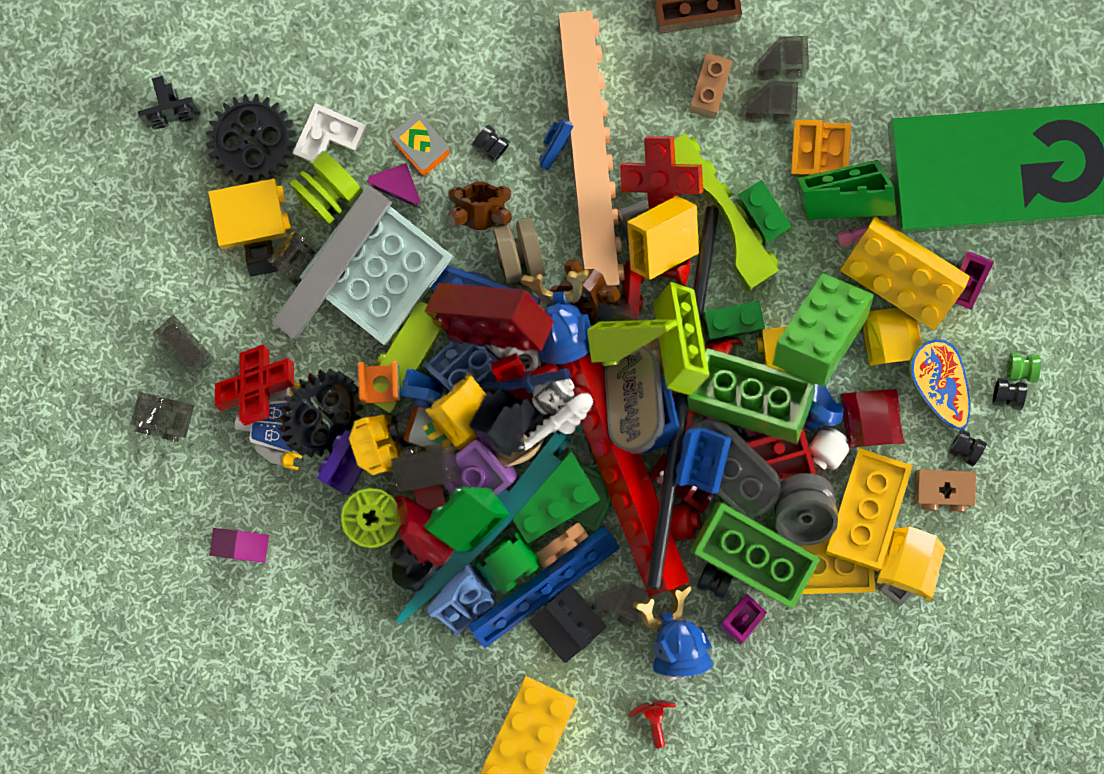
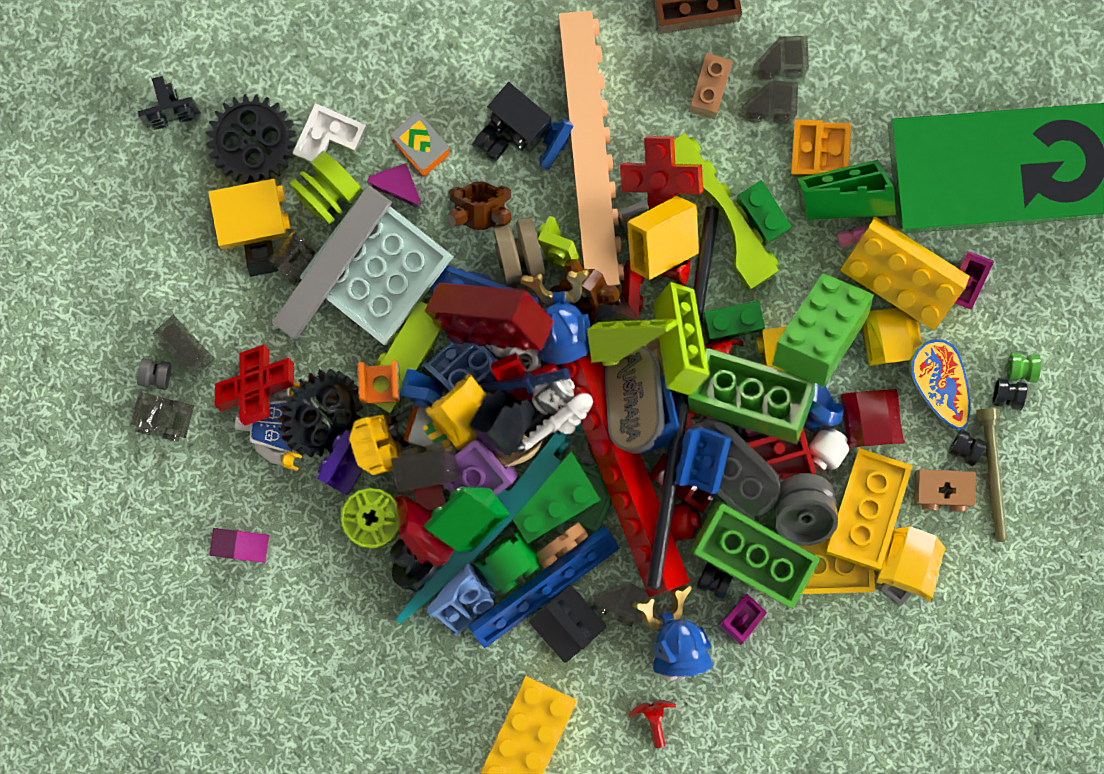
none -> dark grey wheel [137,358,172,390]
none -> black brick [487,81,552,153]
none -> lime bracket [537,216,581,271]
none -> olive piece [976,407,1007,542]

